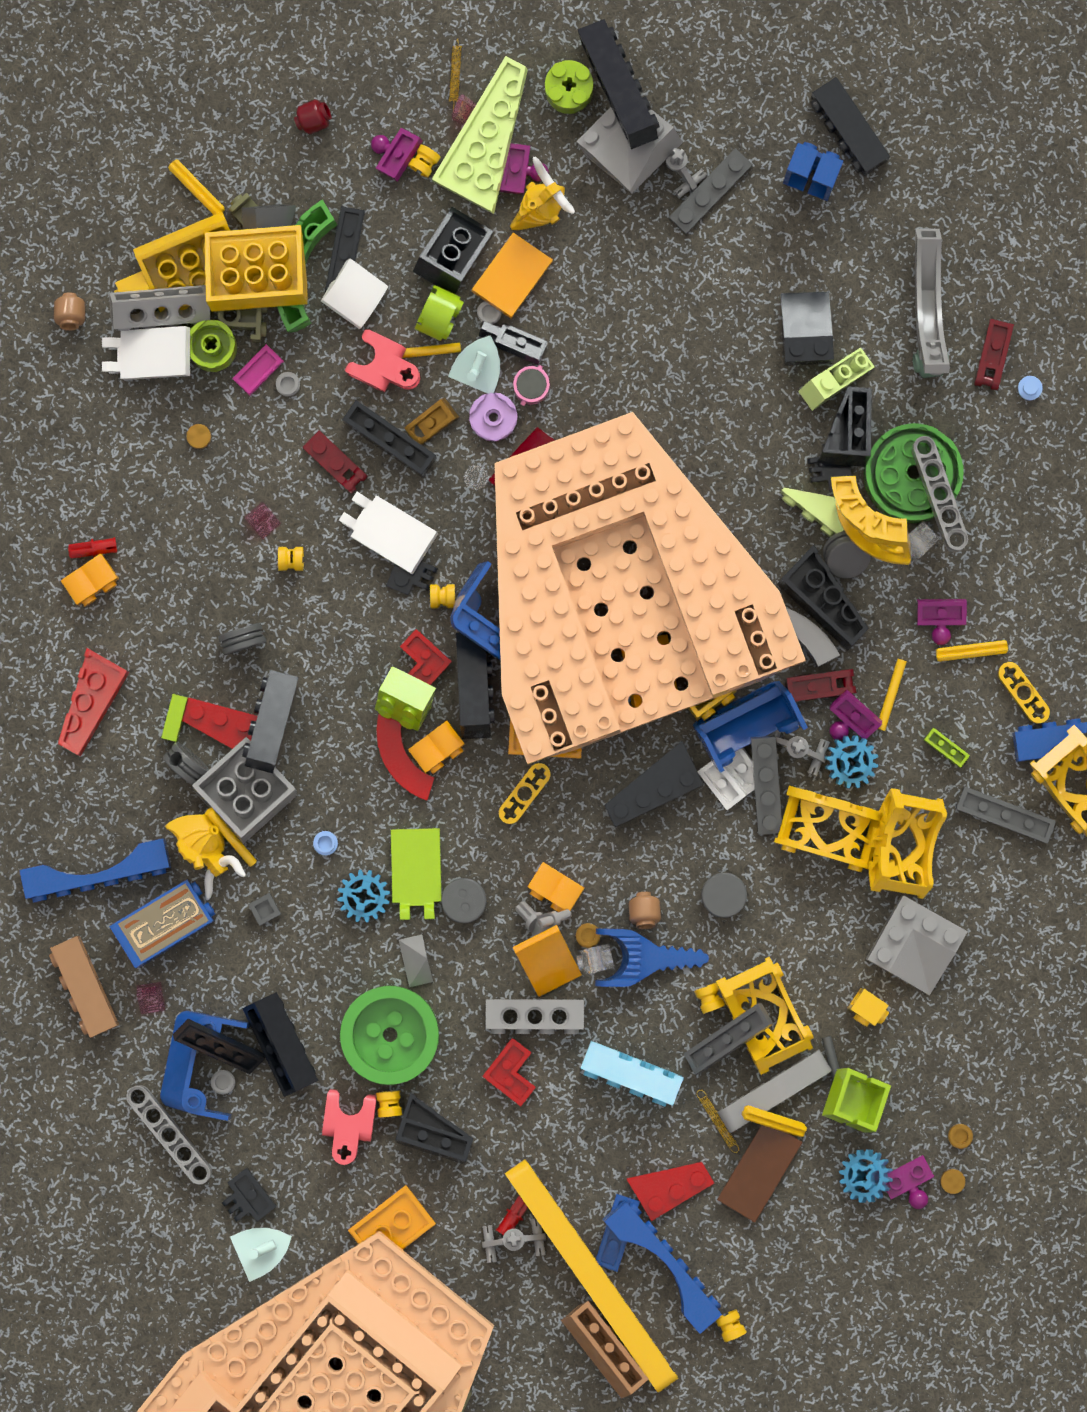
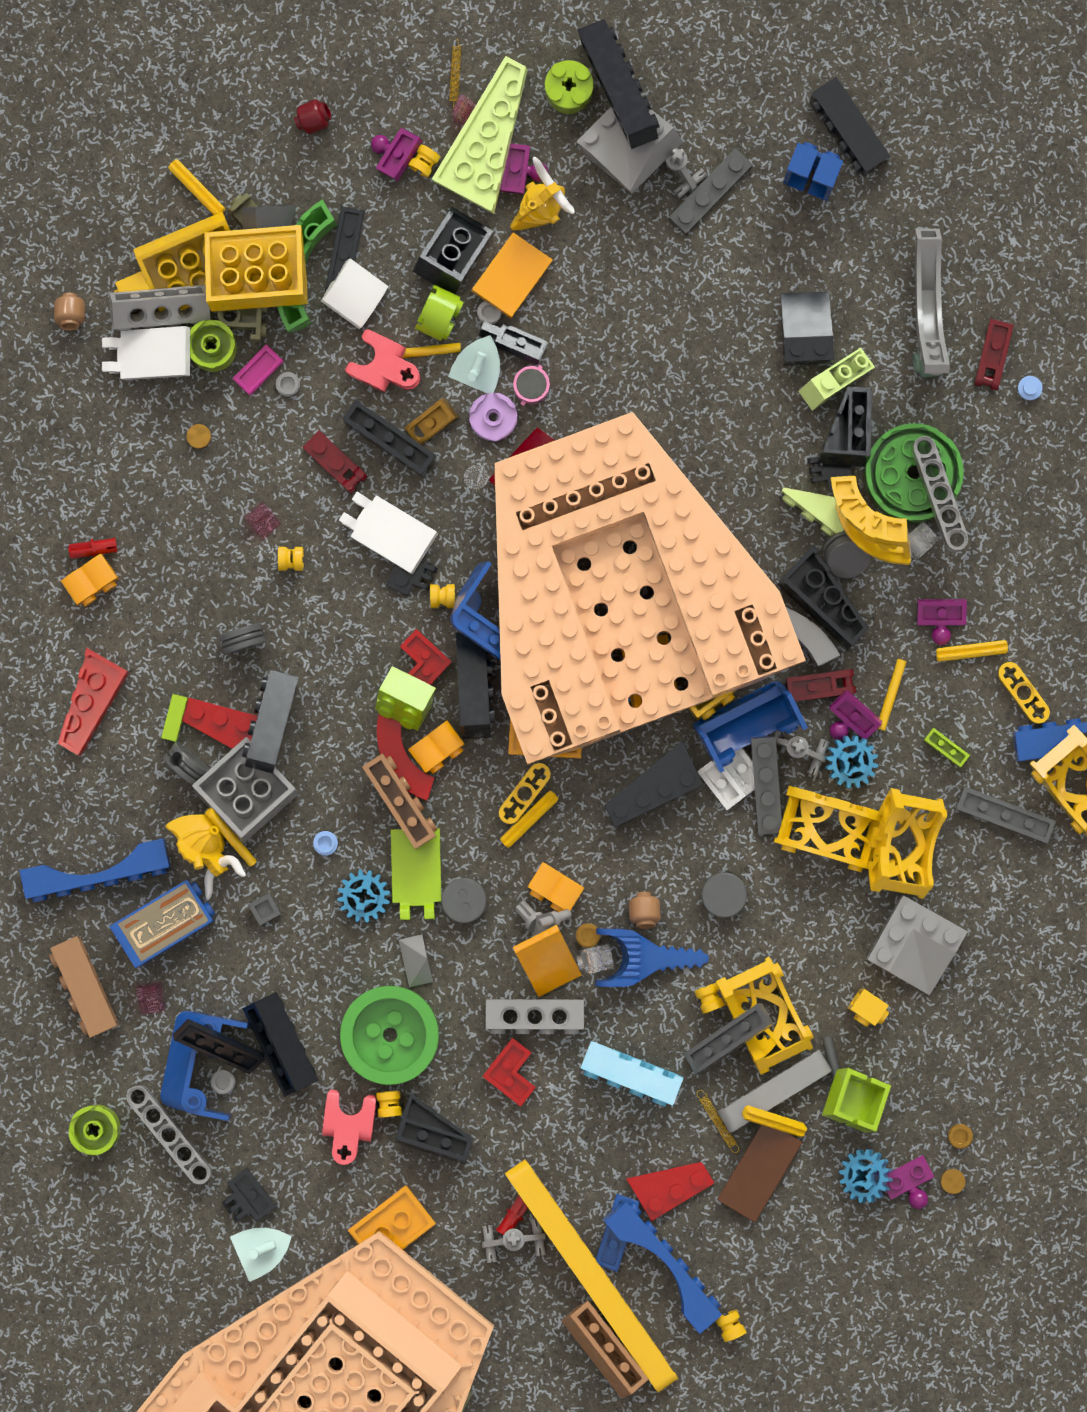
none -> lime brick [69,1104,121,1155]
none -> medium nougat brick [362,753,438,850]
none -> yellow axle [500,791,559,848]

